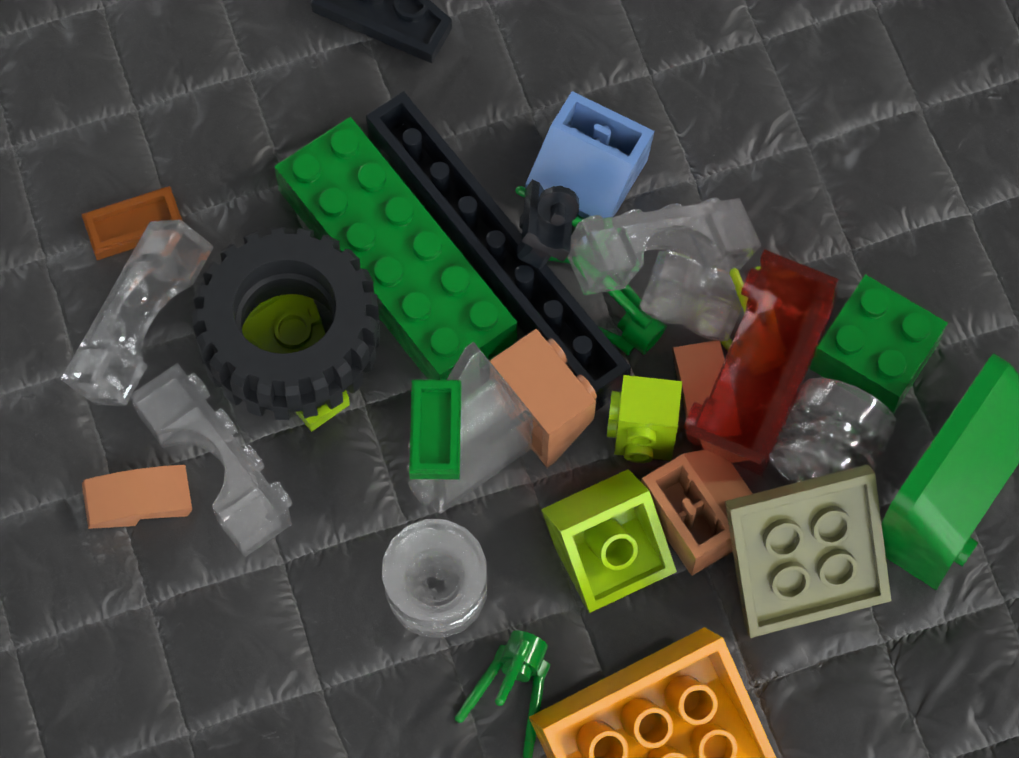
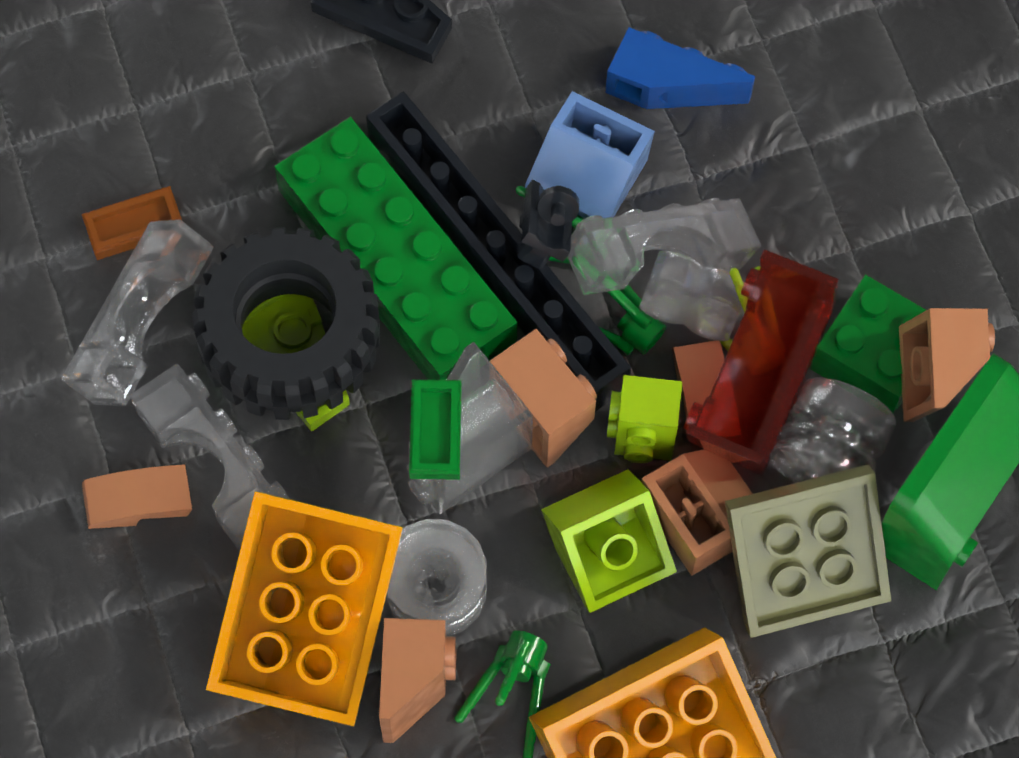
none -> light orange slope [206,492,403,727]
none -> nougat slope [379,618,457,743]
none -> blue slope [605,27,755,109]
none -> nougat slope [899,308,995,422]

